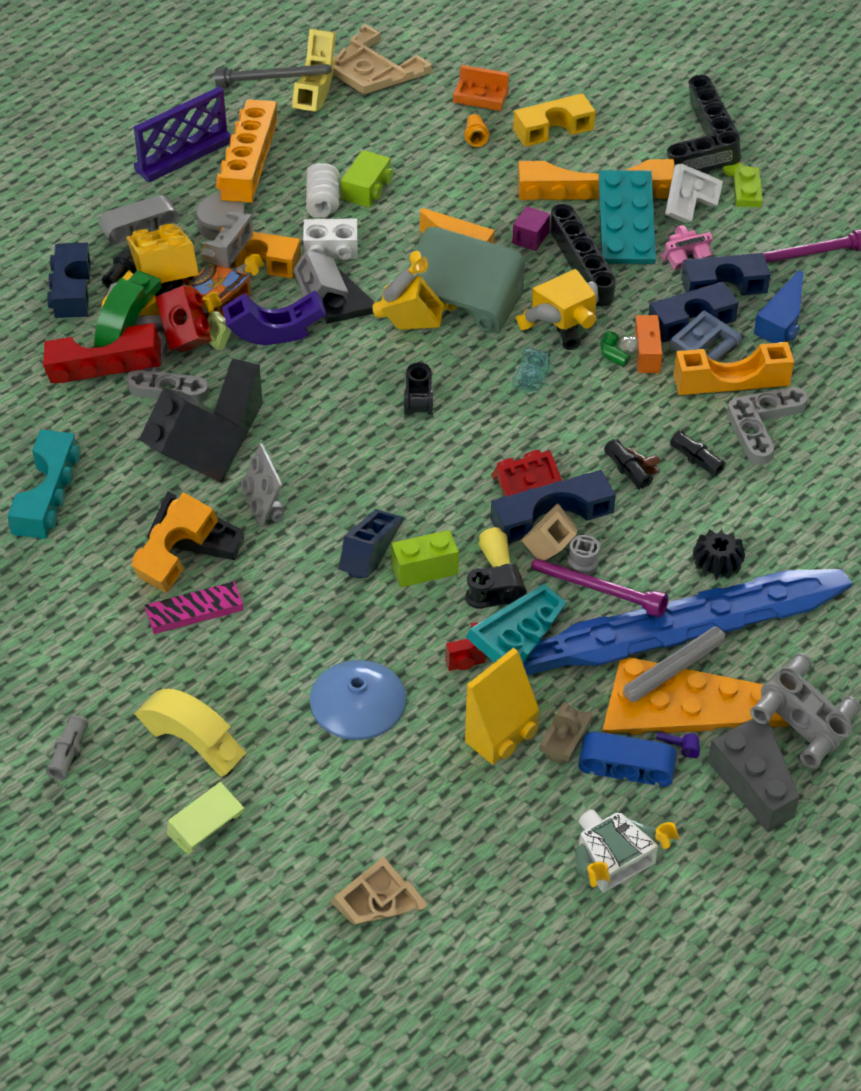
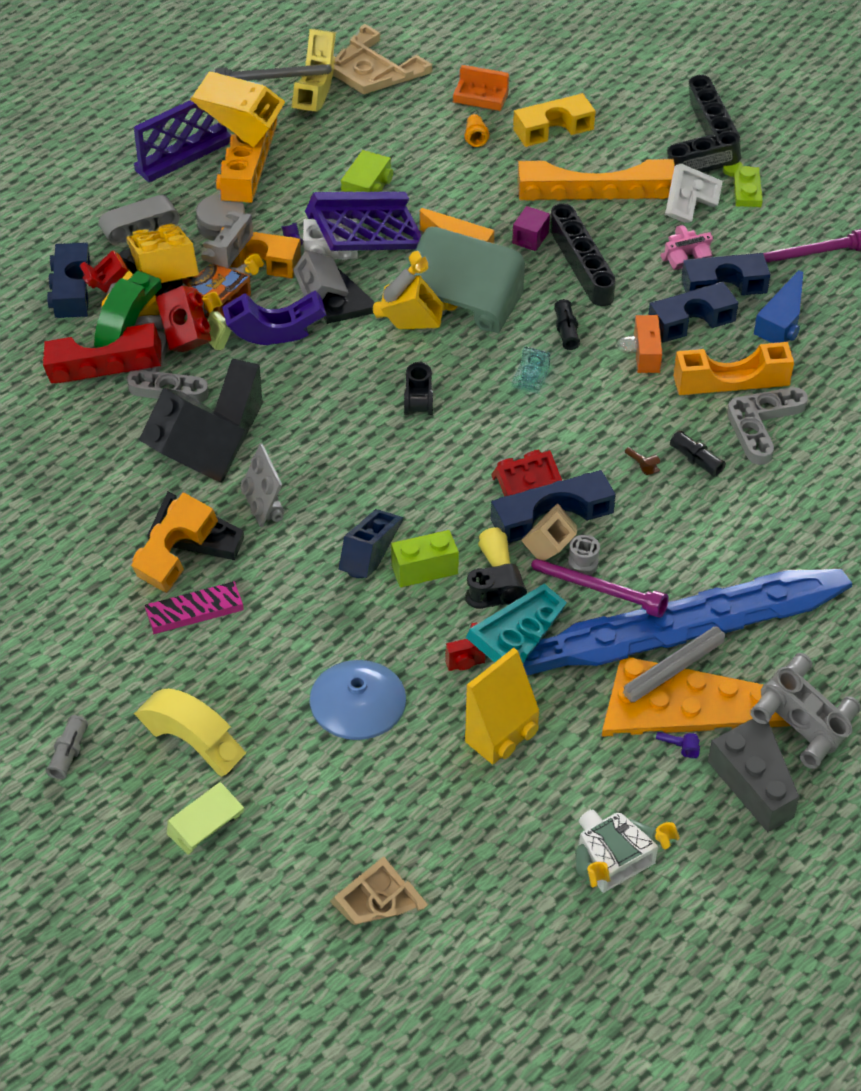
teal arch [7,429,81,539] -> none
white piece [306,163,340,218] -> none
yellow torso [515,269,599,330] -> none
dark tan hips [539,702,593,764] -> none
blue beam [578,732,677,787] -> none
teal plate [598,170,656,264] -> none
green arm [600,331,631,368] -> none
black pin [604,439,653,490] -> none
sand blue plate [669,310,742,361] -> none
black gear [693,528,745,580] -> none
none -> red bracket [80,250,129,293]
none -> yellow slope [190,71,285,148]
none -> dark purple hand [281,222,303,245]
none -> dark purple fence [305,192,422,251]

